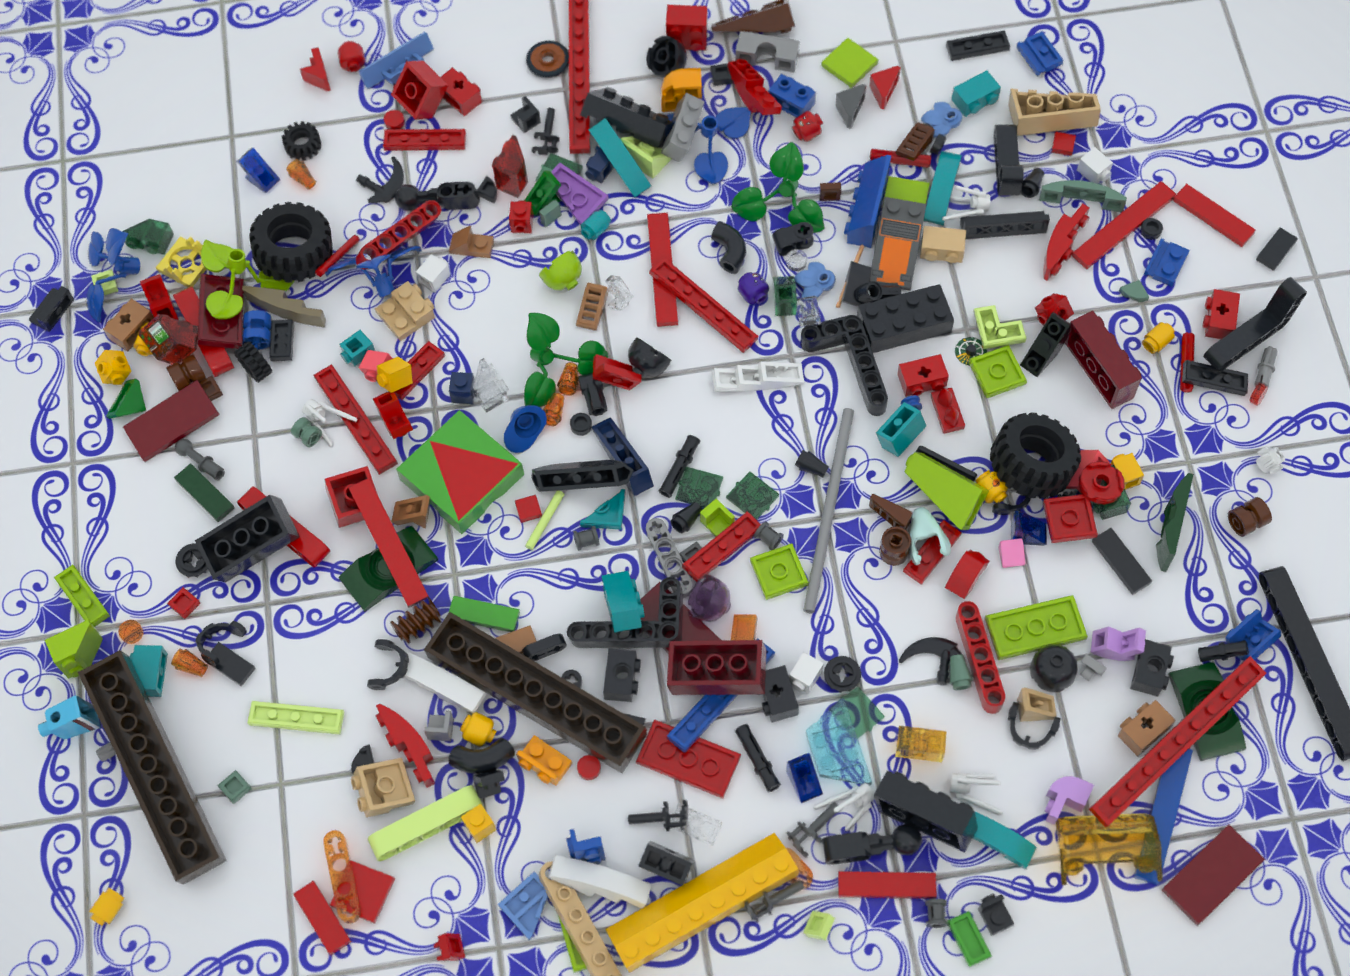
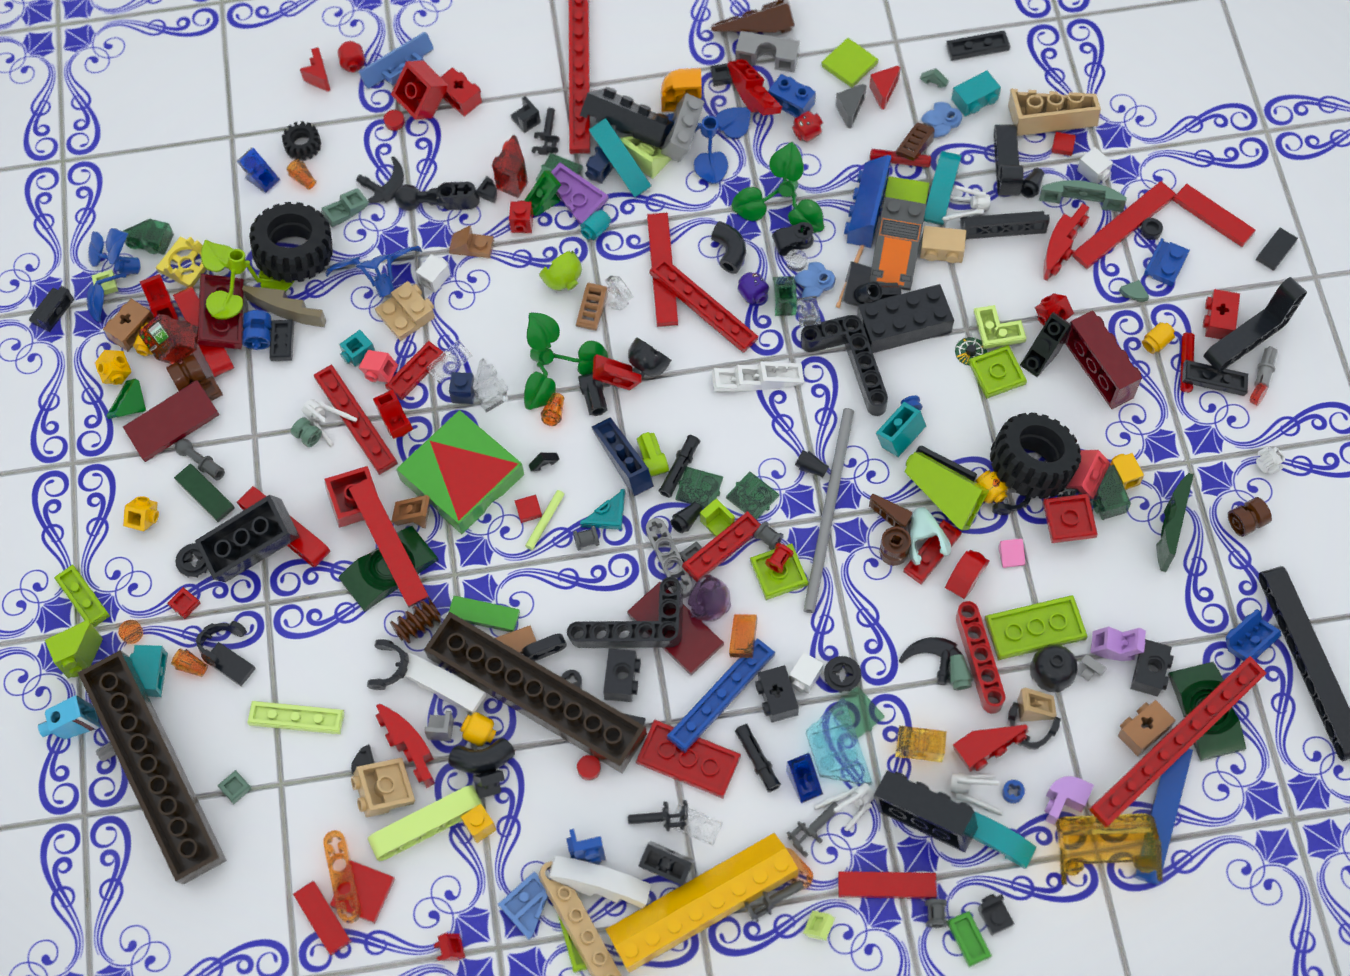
yellow brick [89,888,125,926] -> none
black tyre [234,342,272,383] -> none
red bar [315,235,360,277] -> none
red beam [356,200,441,270] -> none
yellow brick [376,357,413,393] -> none
red tile [383,129,466,151] -> none
blue piece [504,405,547,453] -> none
light orange bracket [516,735,573,786] -> none
wheel [526,40,569,78] -> none
black brick [531,460,634,492] -> none
sand green tile [539,200,561,227] -> none
clear orange cone [557,362,579,396] -> none
black tile [570,413,592,436] -> none
teal brick [602,571,645,633] -> none
black cylinder [646,36,687,78] -> none
red brick [666,5,708,51] -> none
dark red brick [667,640,767,695] -> none
reddish brown tile [819,182,841,201] -> none
black beam [822,824,922,865] -> none
red brick [897,354,949,397] -> none
black tile [930,134,947,155] -> none
red tile [930,387,965,434] -> none
clear blue slope [1011,509,1047,546] -> none
blue plate [1016,31,1063,77] -> none
red tile [1079,461,1125,504] -> none
black tile [1092,528,1152,595] -> none
dark red tile [1162,824,1265,926] -> none
black pin [1198,640,1249,662] -> none
none -> yellow brick [123,496,159,531]
none -> sand green slope [321,188,369,227]
none -> clear plate [426,339,473,384]
none -> black tile [528,452,560,471]
none -> lime piece [636,432,669,477]
none -> red bush [765,543,794,573]
none -> sand green tile [920,68,949,87]
none -> red slope [953,724,1028,772]
none -> blue bush [1002,780,1025,804]

